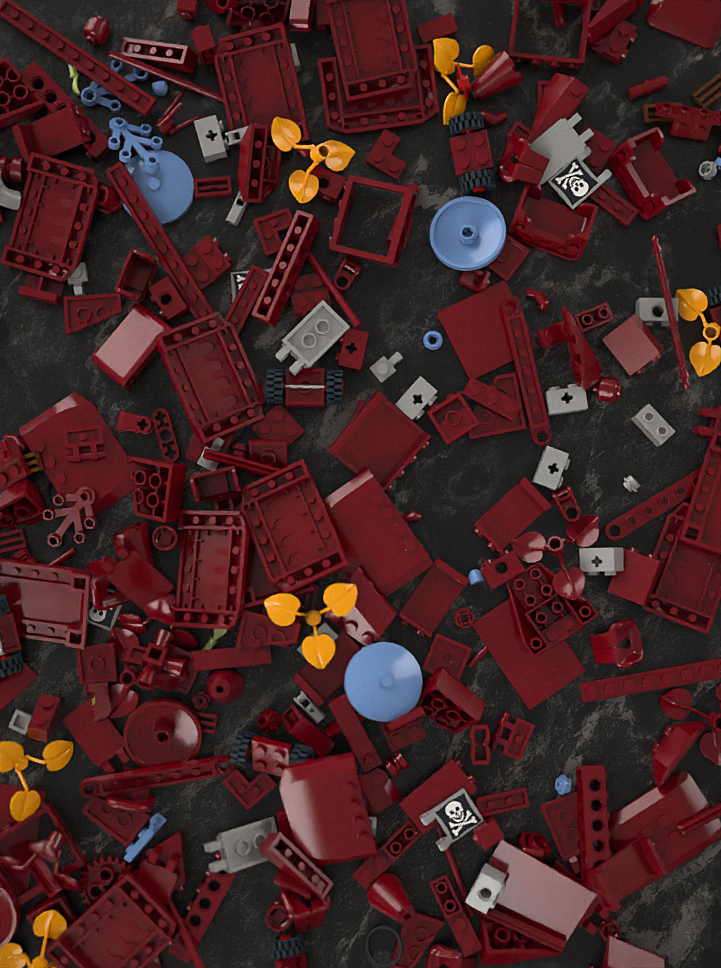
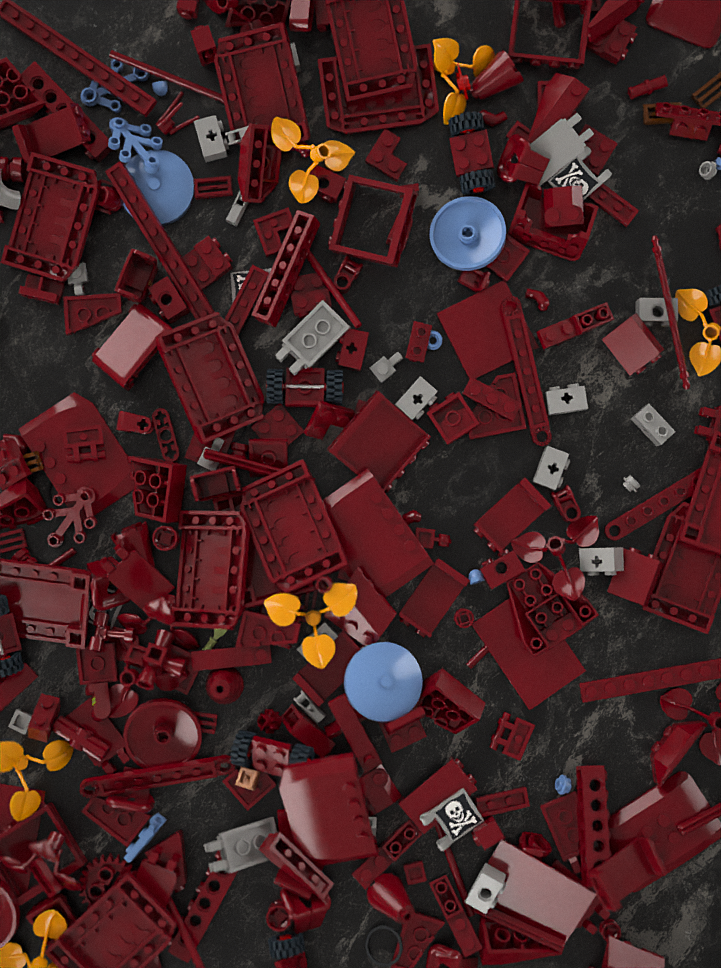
yellowish green piece [68,64,81,96] -> none
dark red head [83,16,111,46] -> none
dark red slope [120,37,198,74] -> none
dark red plate [192,691,211,710] -> none
dark red wheel [383,750,410,778] -> none
dark red tile [416,13,458,44] -> none
dark red plate [422,633,472,681] -> none
dark red brick [469,722,490,765] -> none
dark red wedge [561,306,603,390] -> none
dark red piece [590,619,644,668] -> none
dark red head [593,377,622,402] -> none
dark red windscreen [609,126,696,220] -> none
none -> dark red piece [52,716,110,761]
none -> dark red bar [88,612,137,653]
none -> nougat tile [235,766,261,791]
none -> dark red plate [304,400,355,440]
none -> dark red hinge [316,576,333,593]
none -> dark red plate [403,860,427,885]
none -> dark red hinge [405,321,432,363]
none -> dark red plate [415,527,452,549]
none -> dark red slope [544,186,584,228]

